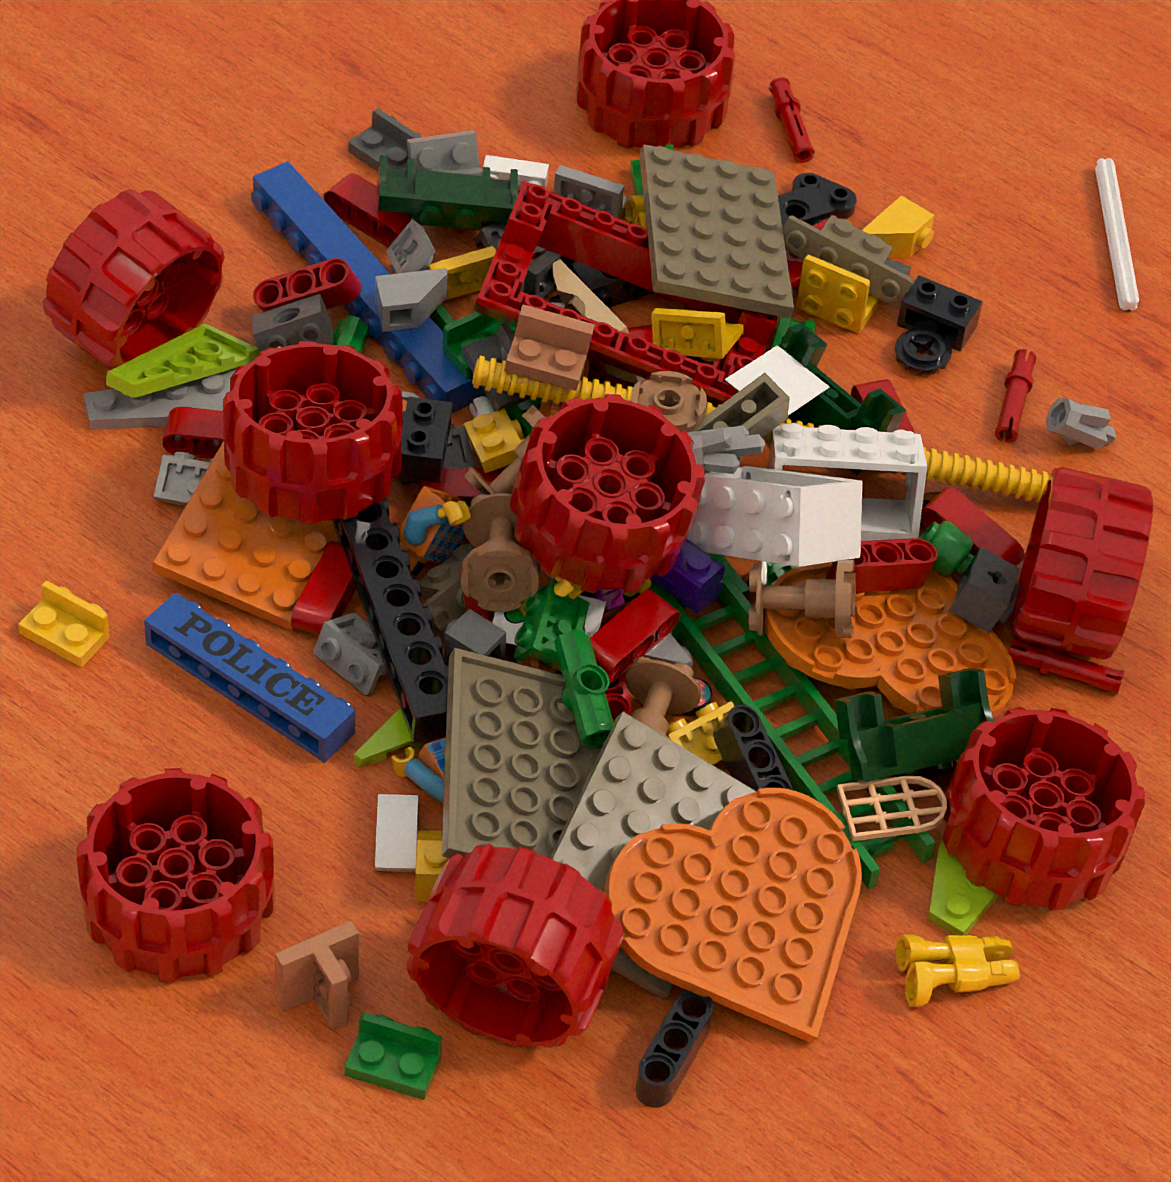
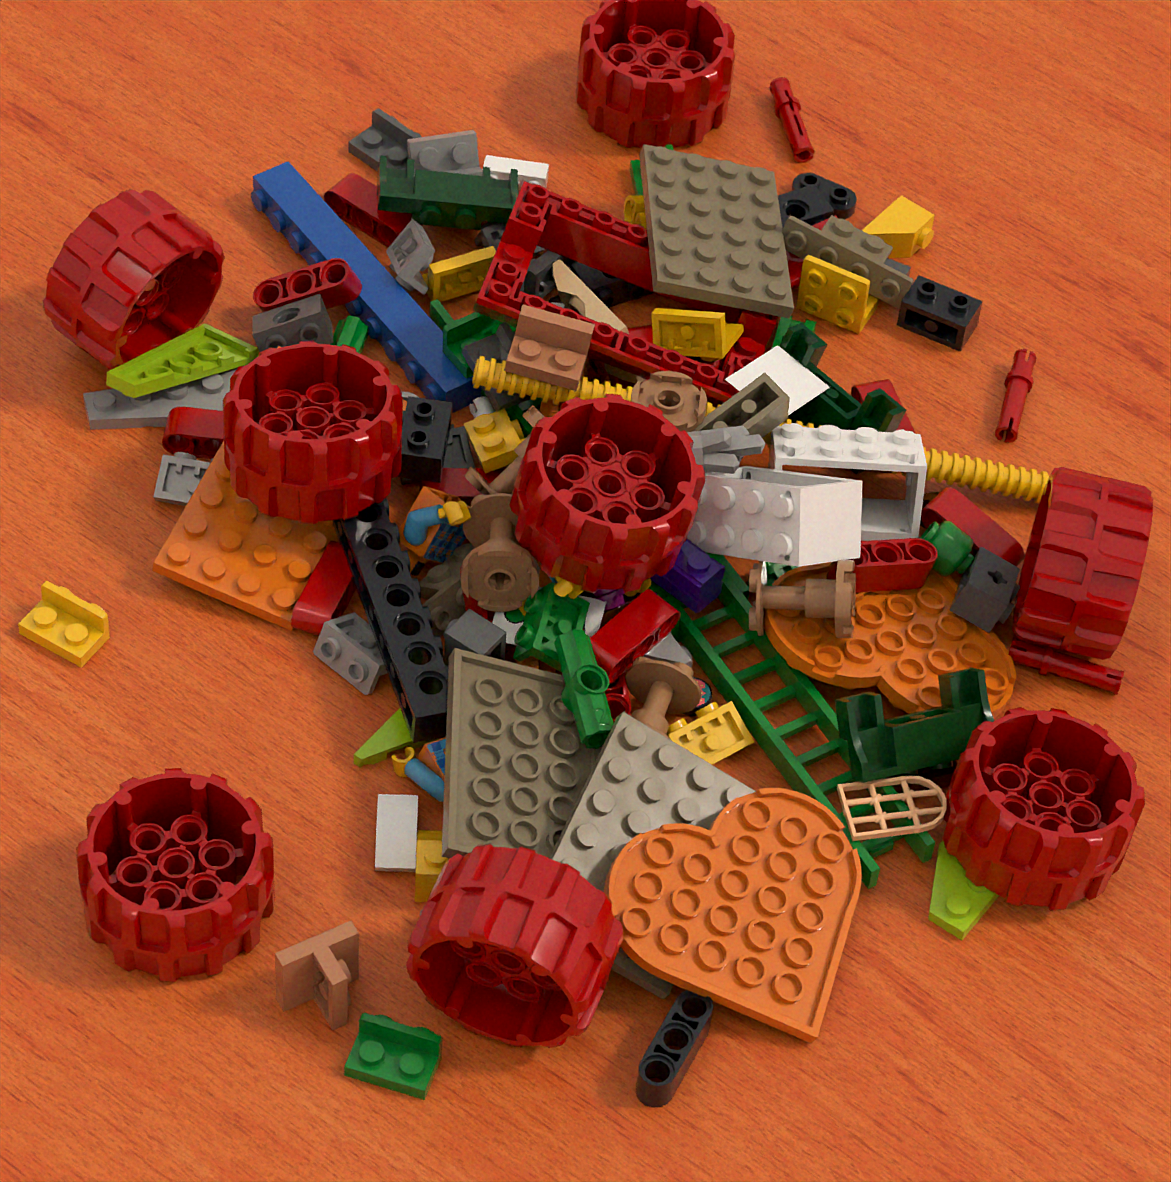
blue brick [144,592,355,763] -> none
light grey slope [375,268,447,332] -> none
light grey bracket [554,165,627,219] -> none
black beam [713,705,793,791] -> none
black gear [895,328,952,375] -> none
yellow piece [895,934,1020,1007] -> none
light grey rock [1046,397,1116,450] -> none
white axle [1095,158,1139,311] -> none

